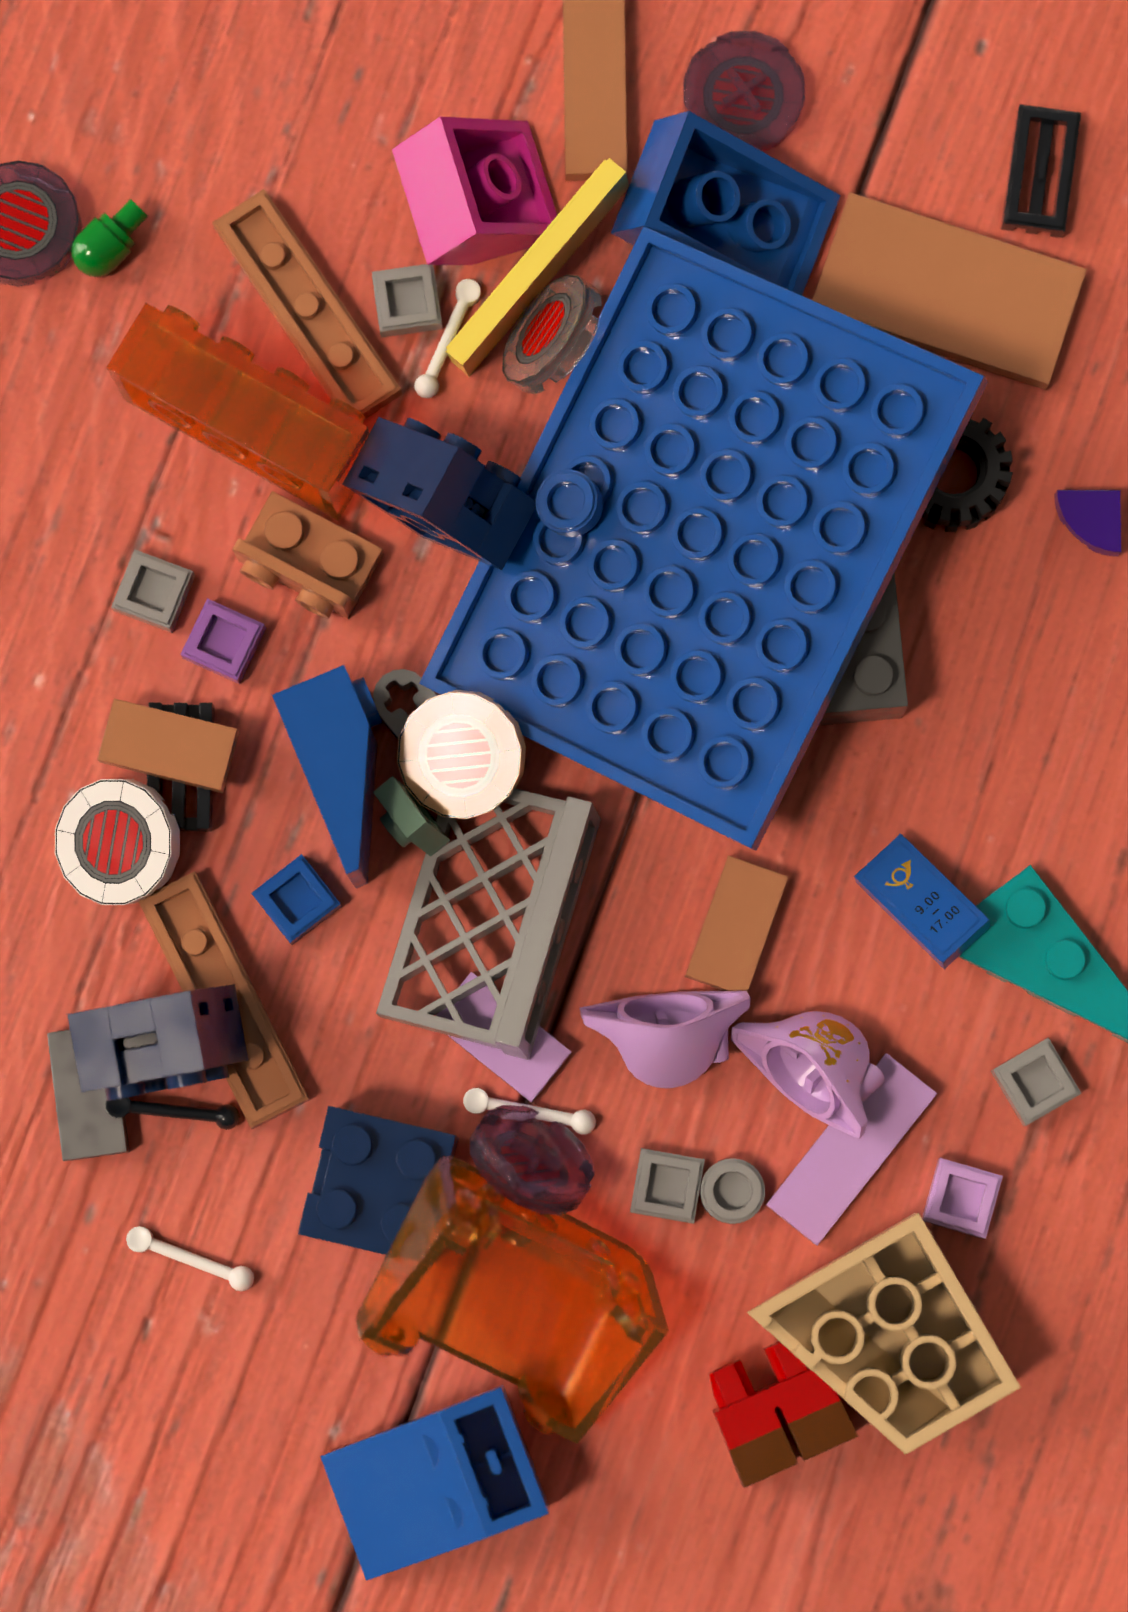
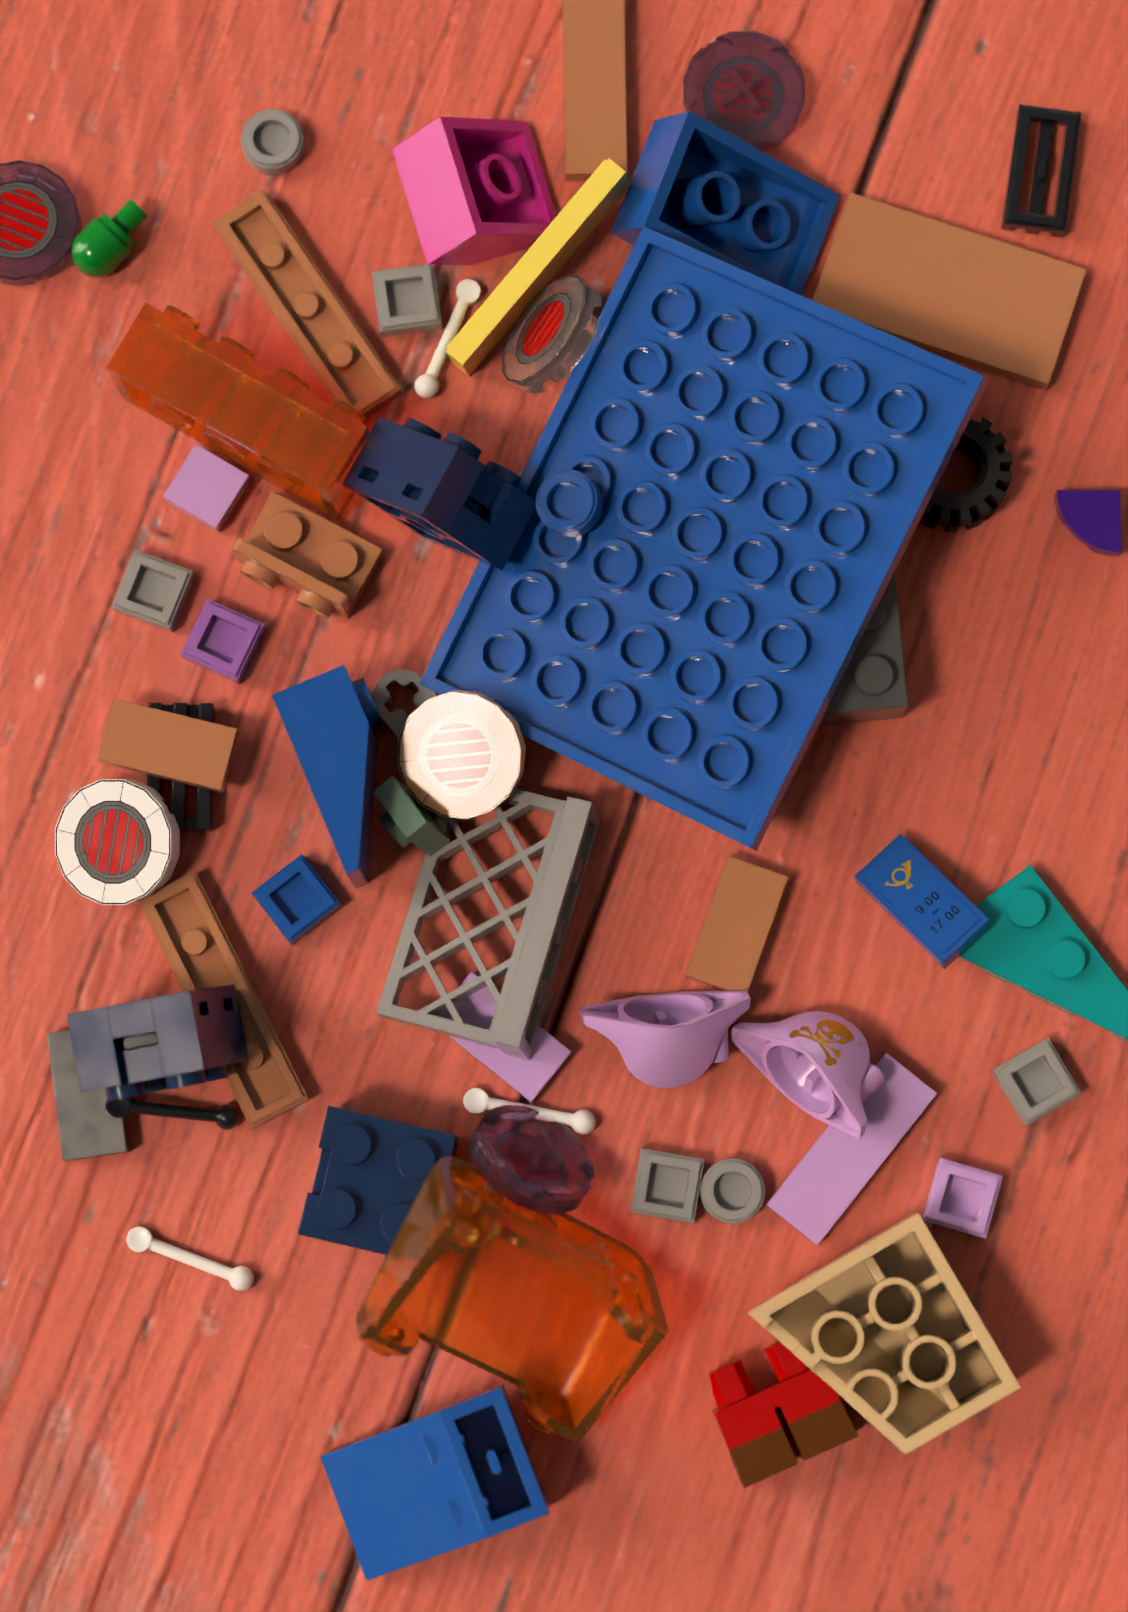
none -> lavender tile [163,444,251,532]
none -> light grey tile [241,109,305,176]

